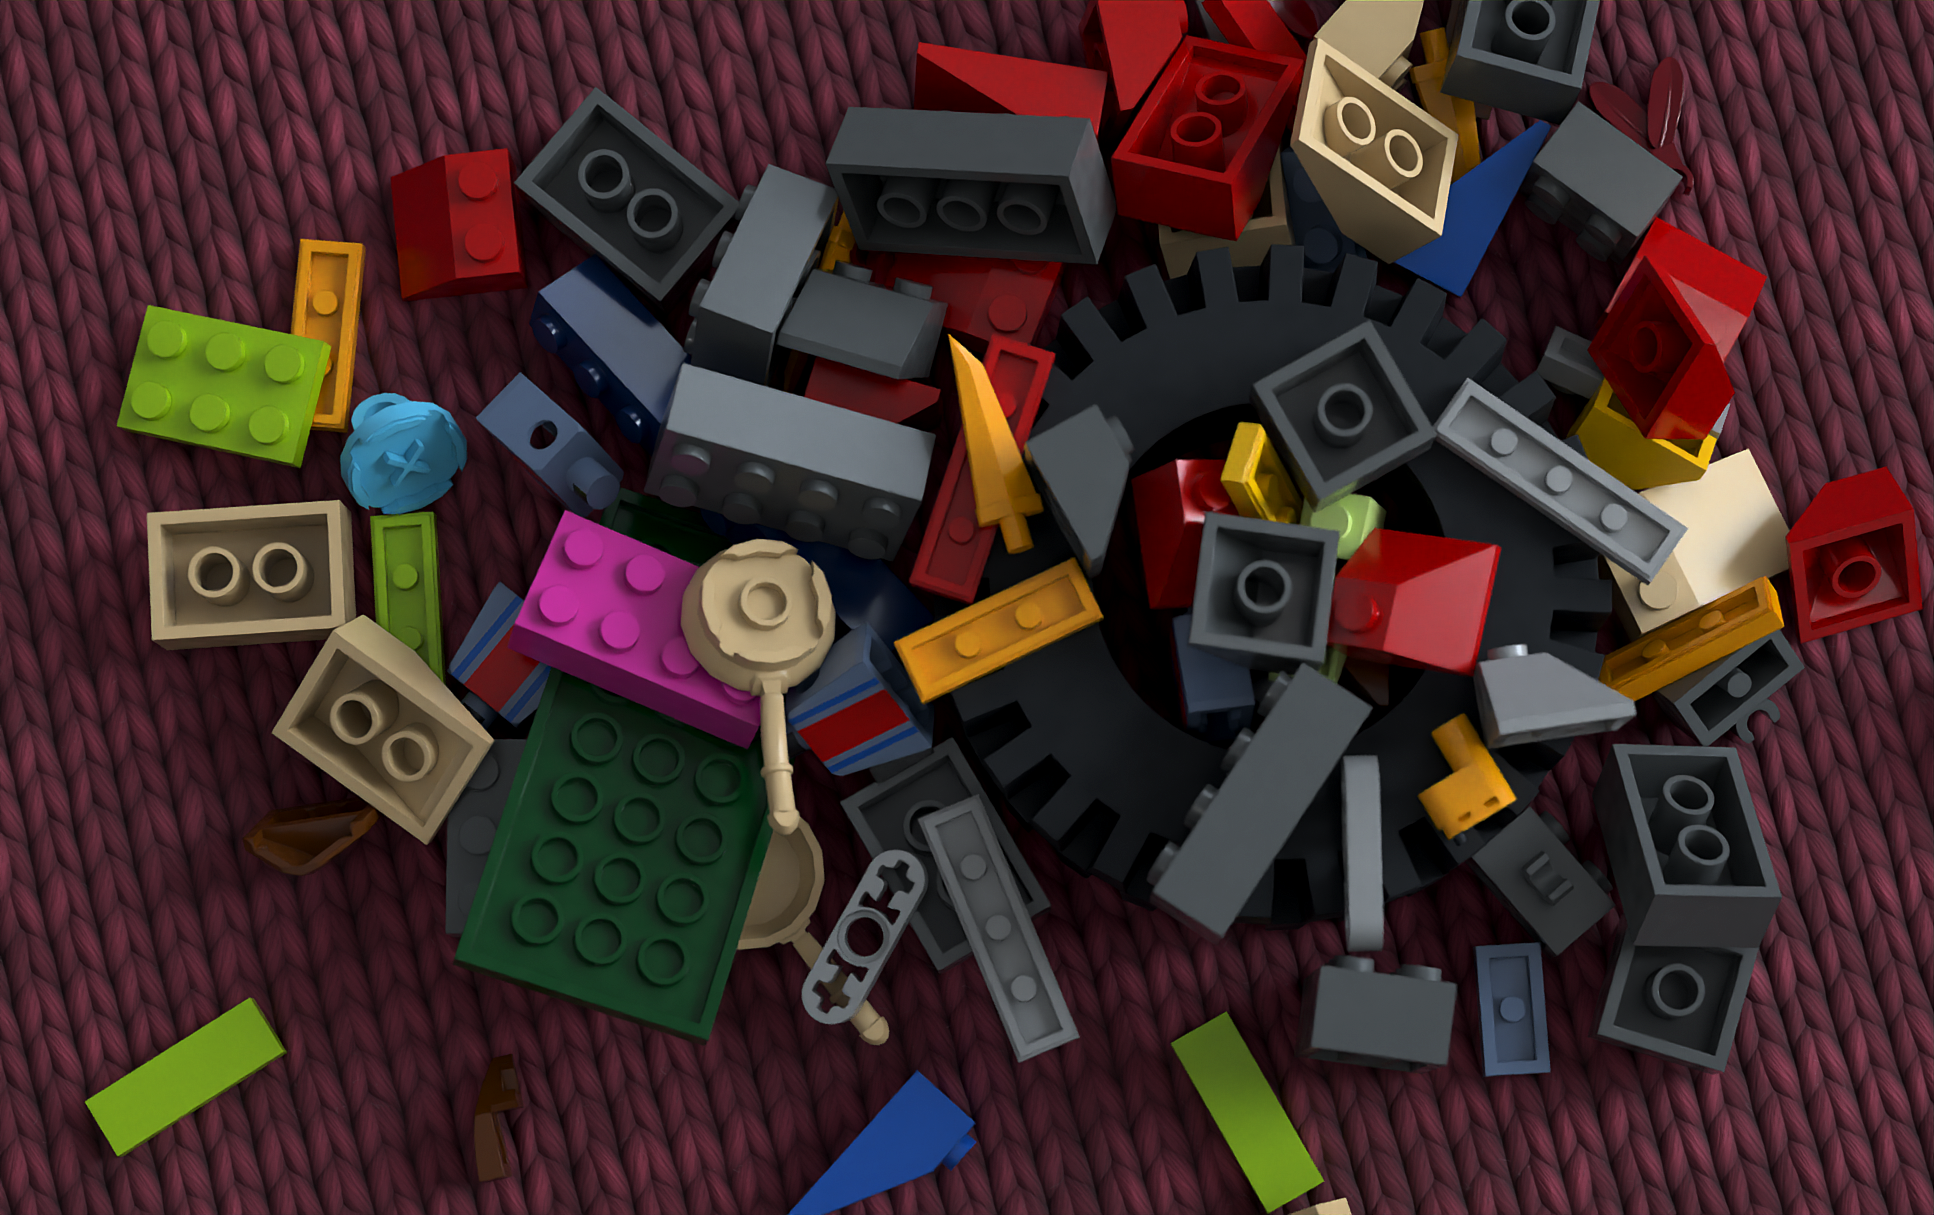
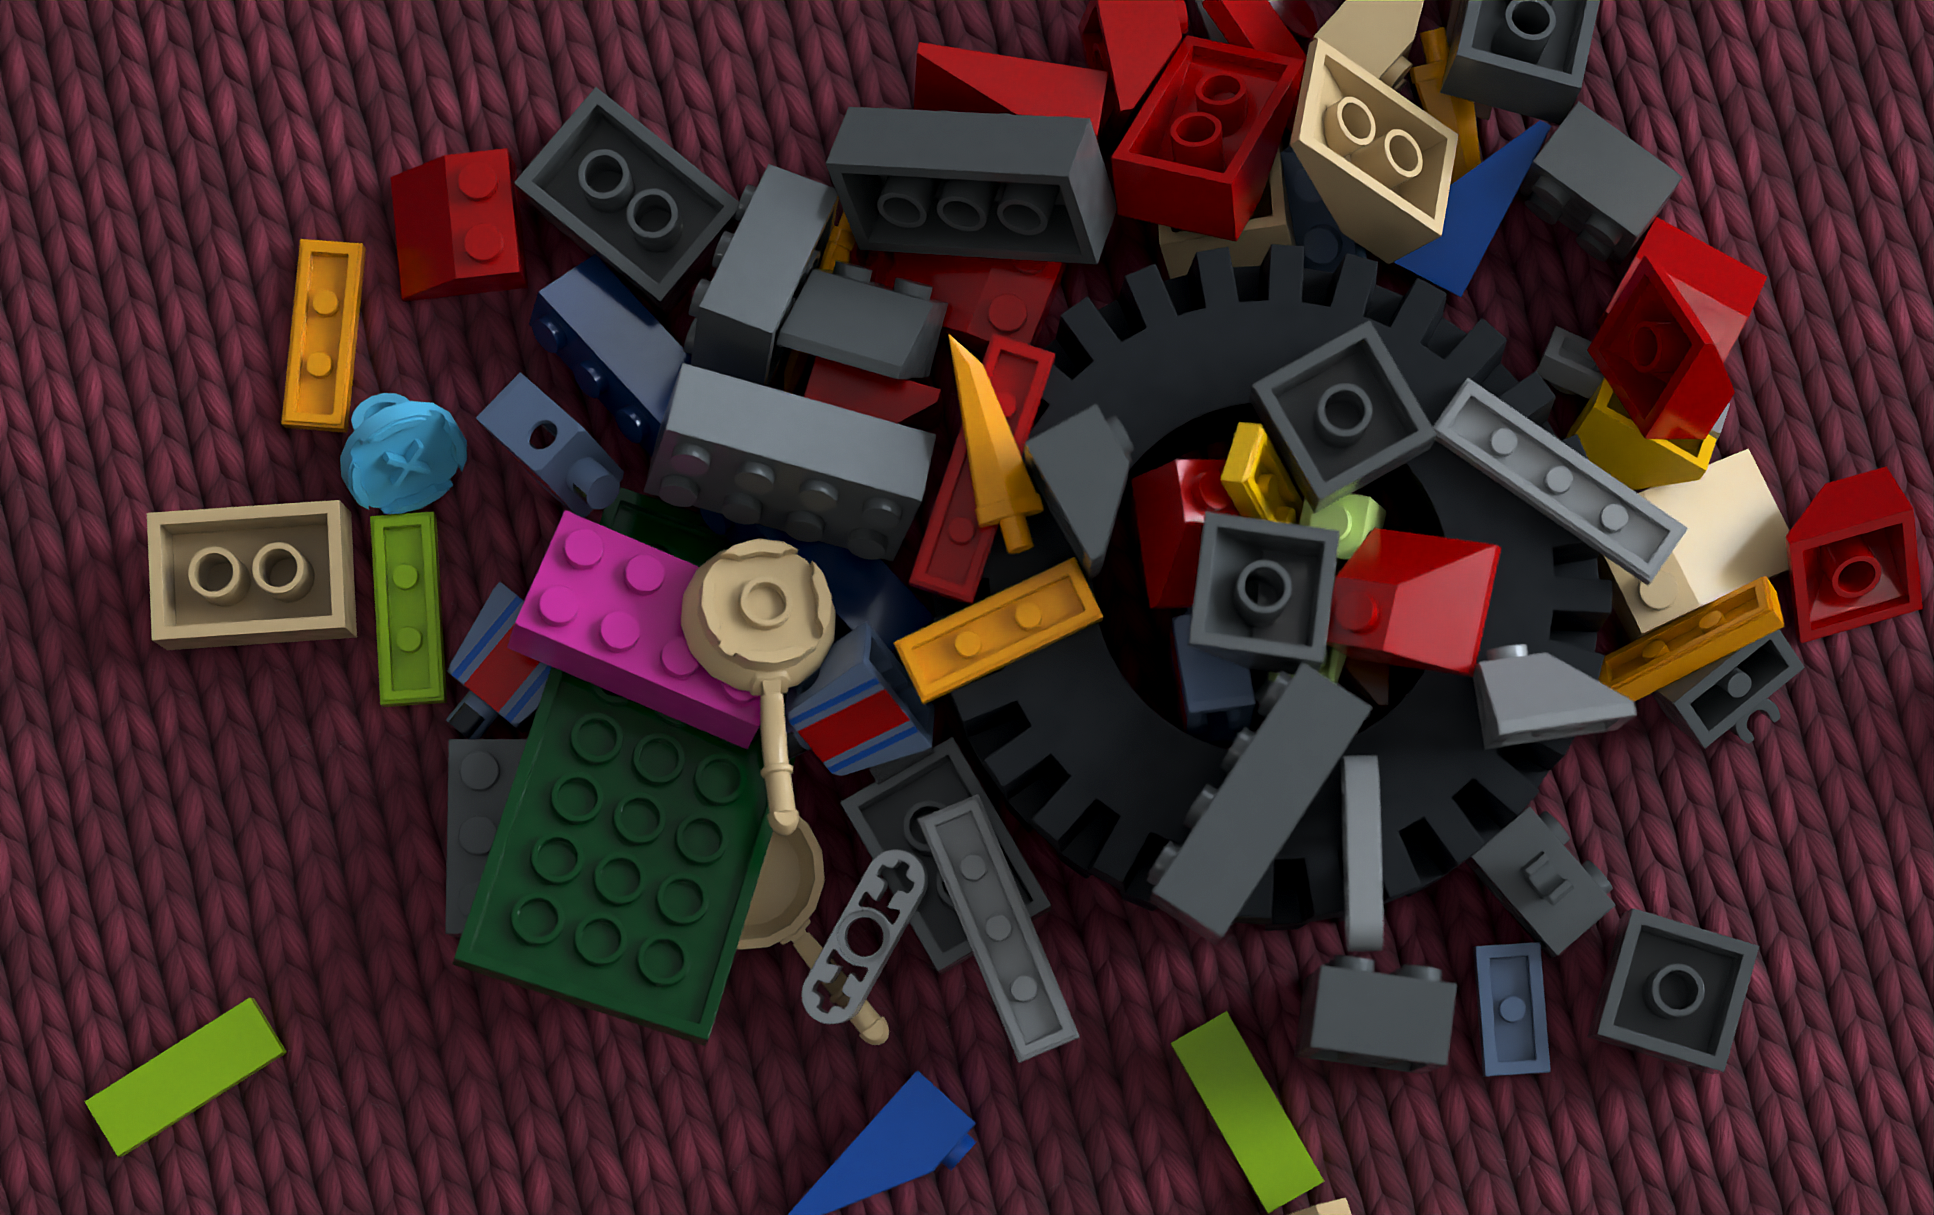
lime plate [117,305,331,468] -> none
reddish brown slope [242,797,383,876] -> none
tan slope [271,614,494,845] -> none
reddish brown slope [474,1054,524,1183] -> none
light orange piece [1418,713,1517,847] -> none
dark red piece [1588,57,1694,196] -> none
dark grey brick [1592,744,1782,948] -> none

